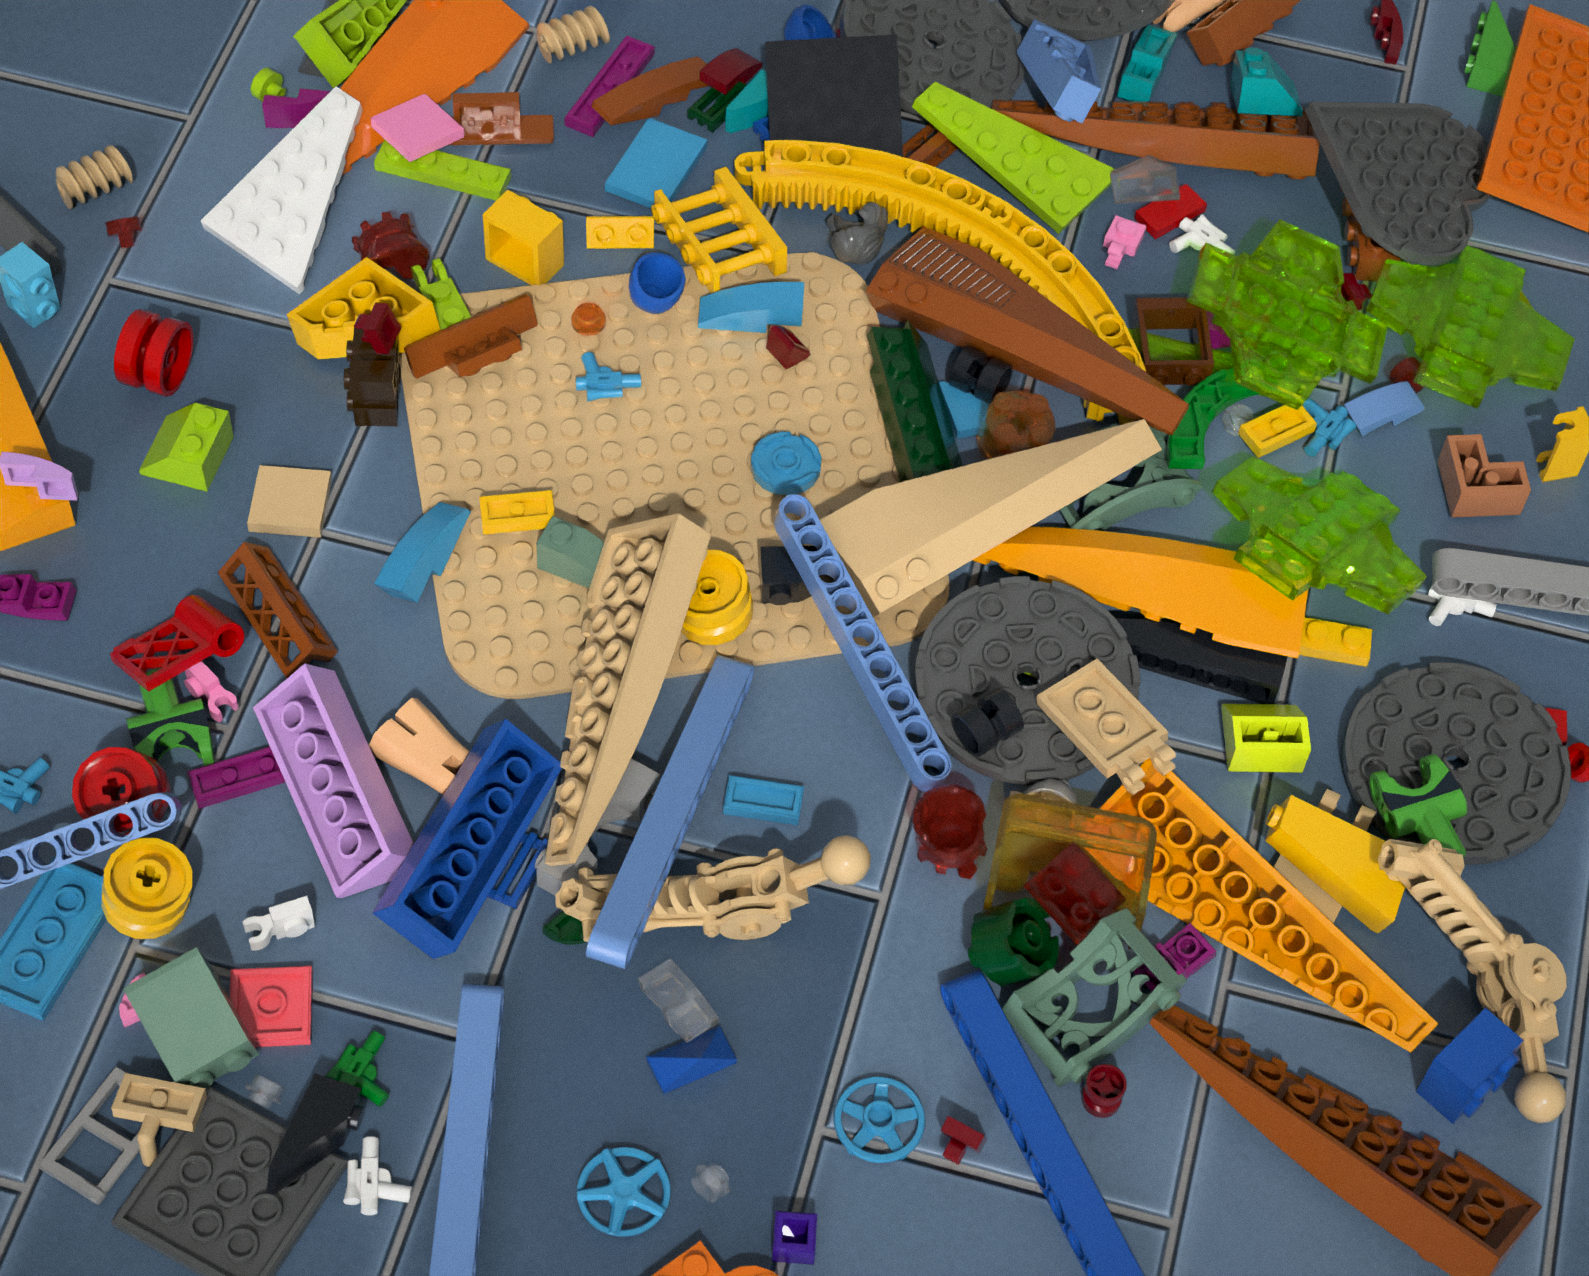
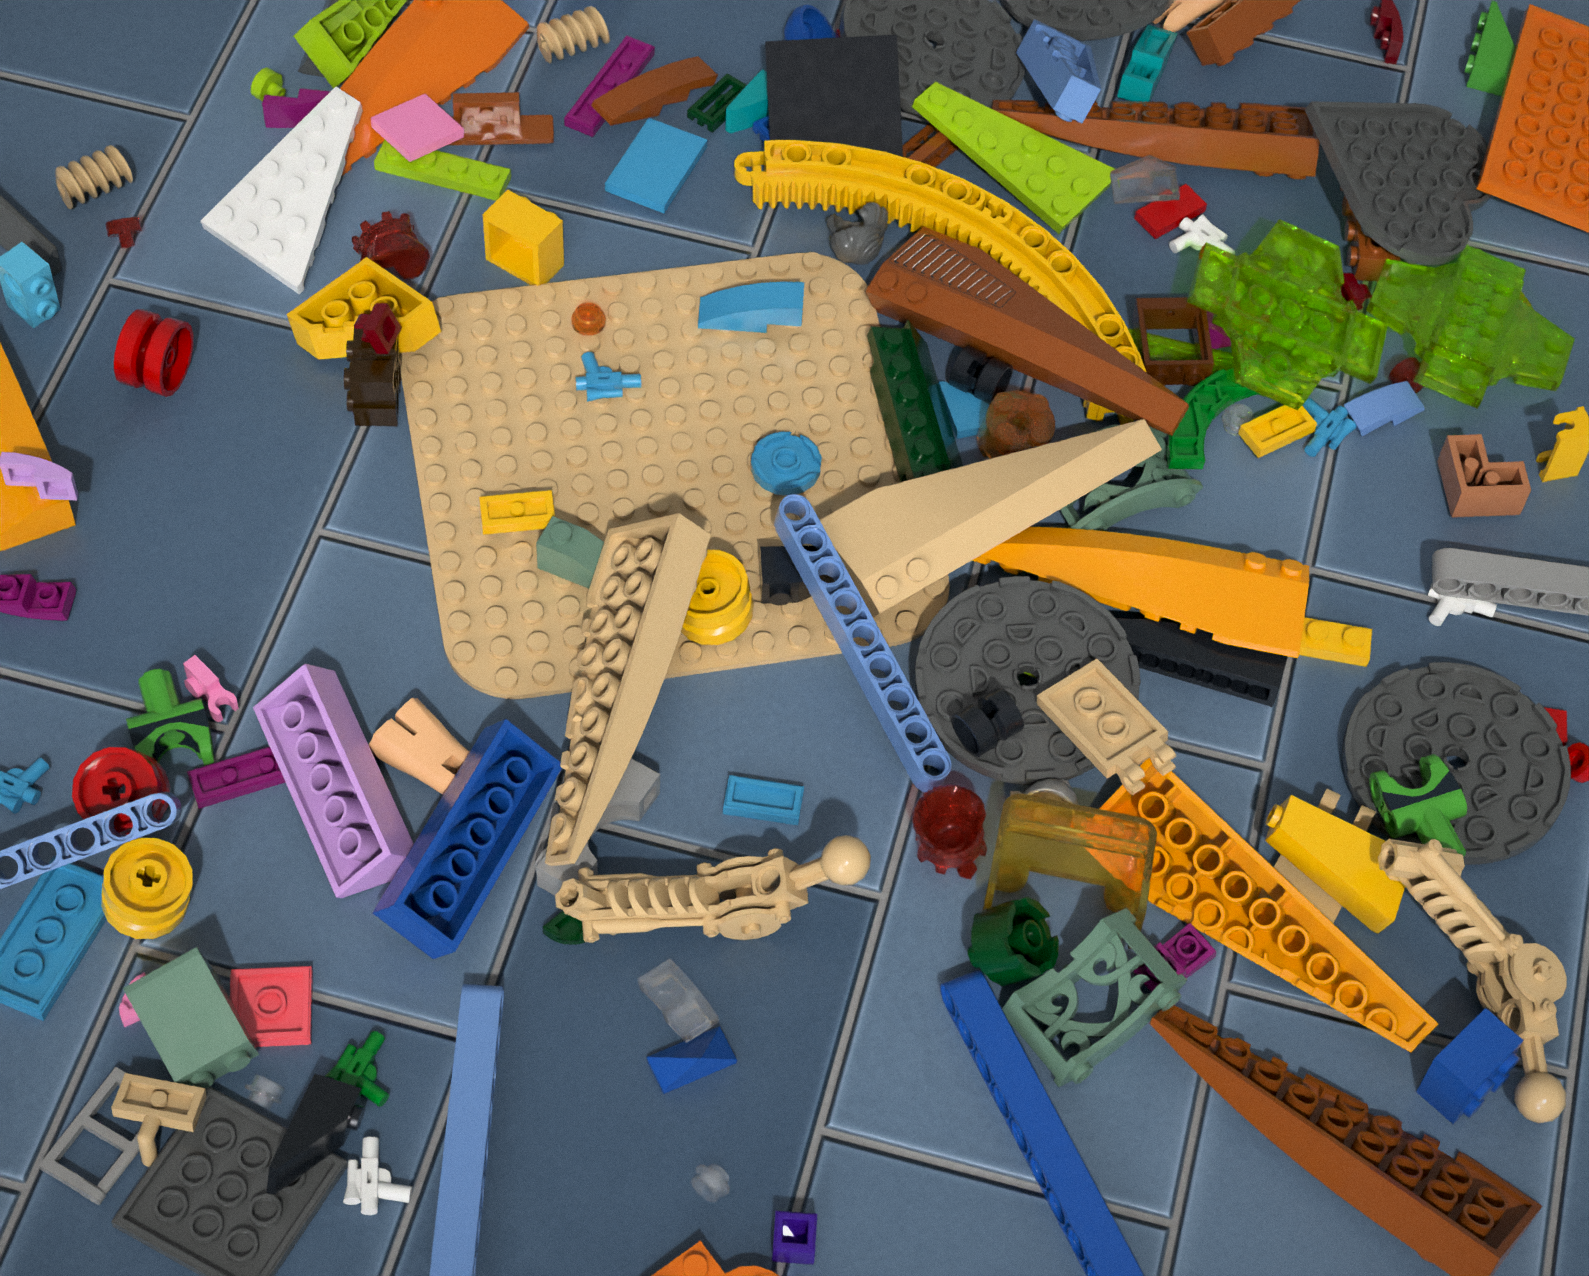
red piece [110,595,244,692] -> none
lime slope [139,403,234,492] -> none
dark orange fence [217,542,338,678] -> none
white plate [243,896,315,951] -> none
tan tile [247,465,332,538] -> none
dark azure slope [374,502,471,603] -> none
dark orange bracket [404,294,538,378] -> none
lime hinge [411,258,471,330] -> none
blue tile [487,832,548,909] -> none
dark azure wheel [577,1147,670,1237] -> none
yellow hinge [586,216,654,249] -> none
medium blue beam [586,655,755,969] -> none
blue hat [628,252,686,314] -> none
yellow fence [651,167,787,293] -> none
dark red slope [699,48,763,95] -> none
dark red slope [766,325,811,370] -> none
dark azure wheel [834,1077,925,1163] -> none
dark red tile [941,1116,987,1165] -> none
clear red slope [1023,841,1127,945] -> none
dark red wheel [1081,1064,1127,1118] -> none
bright pink plate [1103,216,1147,269] -> none
clear neon green plate [1212,456,1427,615] -> none
neon yellow slope [1221,704,1311,773] -> none
teal slope [1230,48,1303,116] -> none

